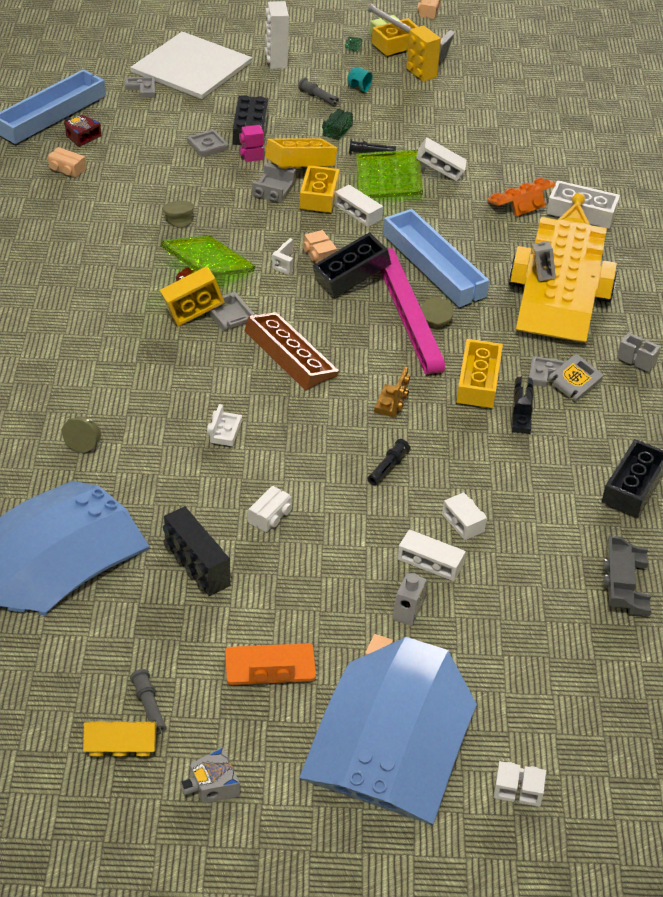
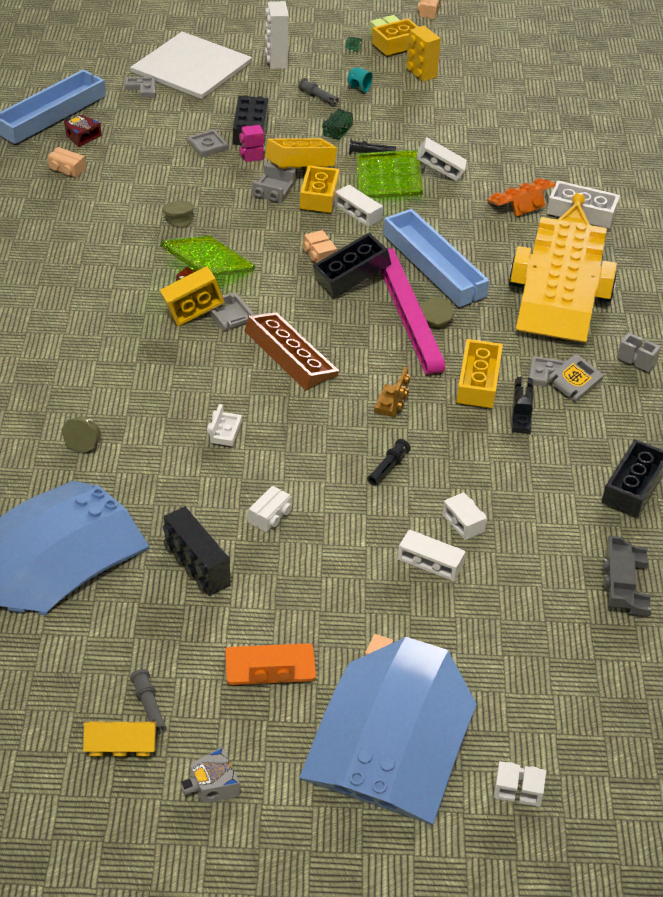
white bracket [271,238,293,275] -> none
light grey tile [368,4,455,64] -> none
light grey torso [392,573,427,626] -> none
light grey torso [532,241,556,281] -> none

